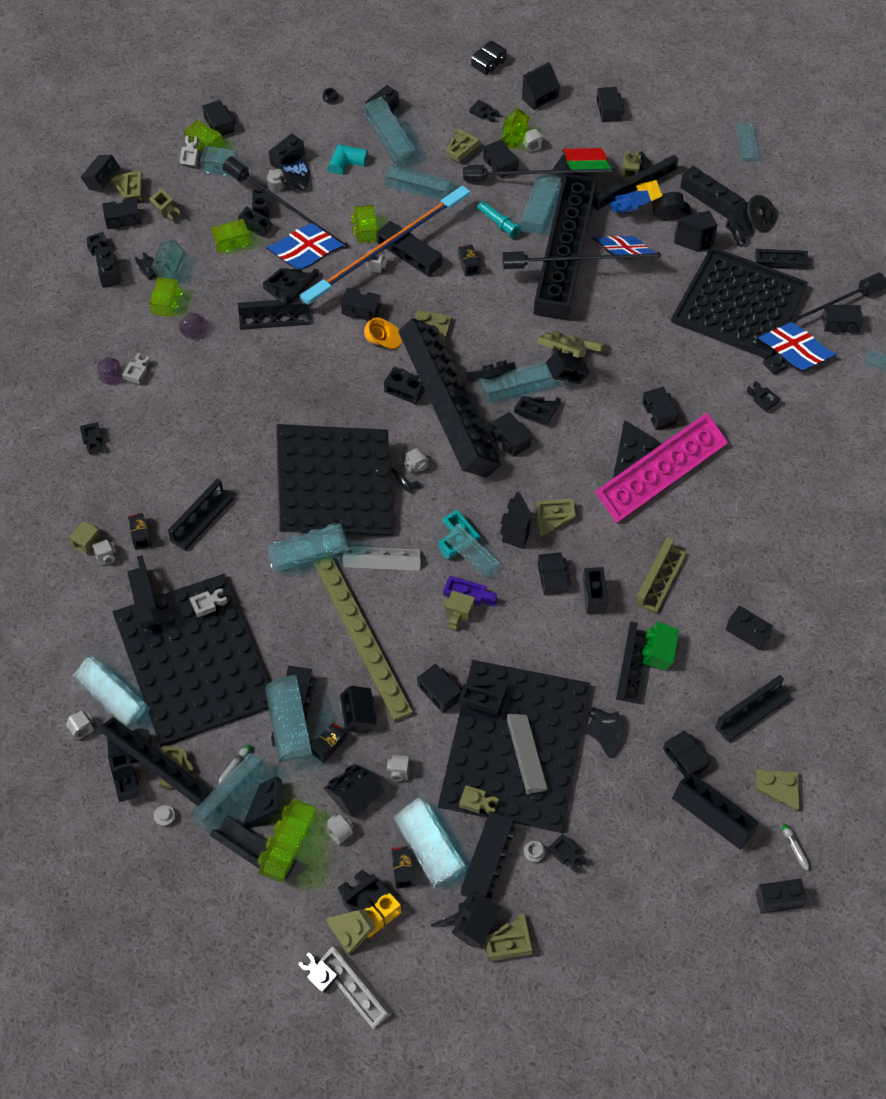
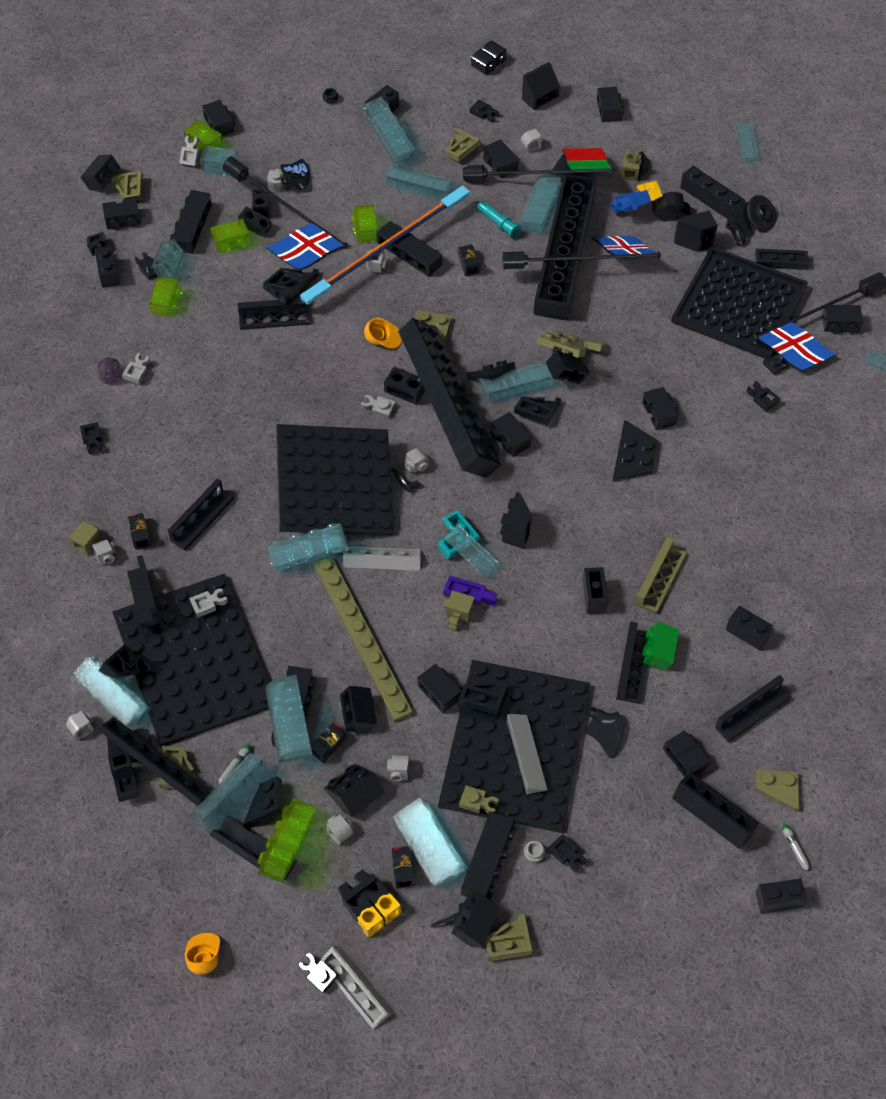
olive brick [149,188,181,221] -> none
light grey plate [154,805,175,826] -> none
clear purple head [179,312,206,339] -> none
black brick [269,133,305,169] -> none
olive wing [326,909,376,954] -> none
teal brick [327,144,369,175] -> none
black brick [341,288,381,321] -> none
clear neon green brick [499,108,530,149] -> none
olive wing [535,498,576,537] -> none
black brick [537,552,571,595] -> none
black plate [593,155,679,210] -> none
dark pink plate [595,413,728,523] -> none
none -> black slope [98,644,156,679]
none -> black brick [170,190,212,254]
none -> light orange cap [185,933,220,974]
none -> light grey plate [361,395,395,419]

